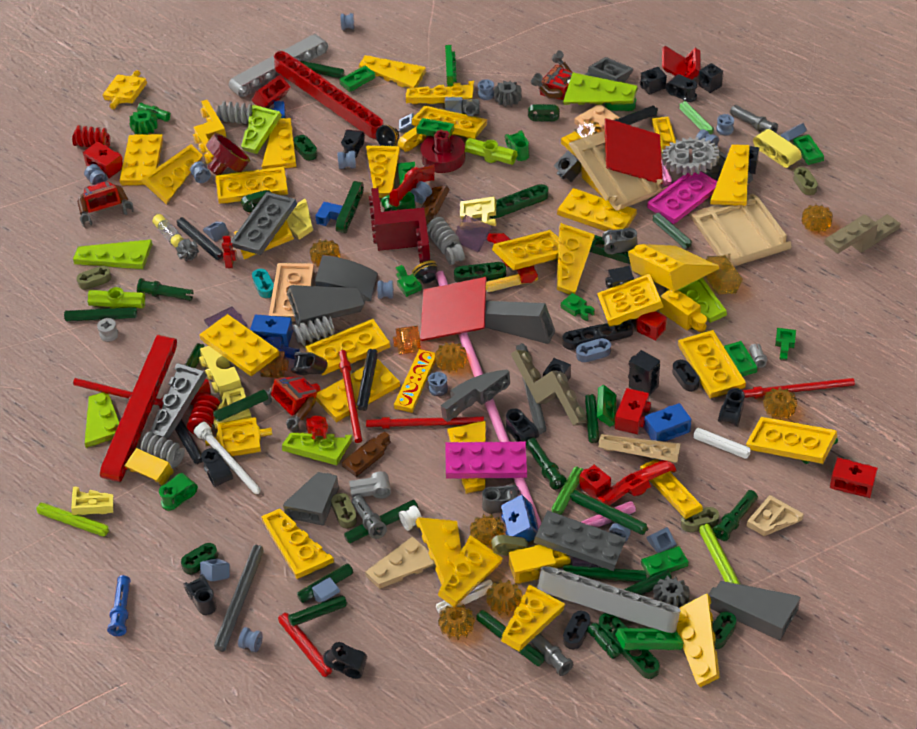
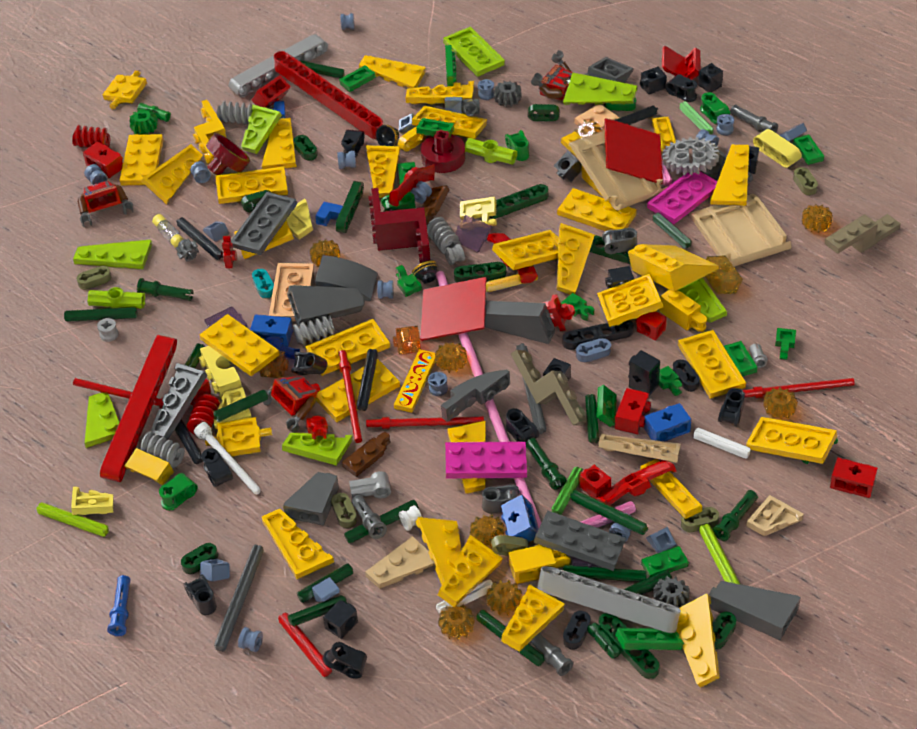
none -> black brick [323,600,358,640]
none -> lime plate [443,26,505,77]
none -> red hips [543,294,575,332]
none -> green plate [659,366,682,396]
none -> green piece [700,92,730,124]

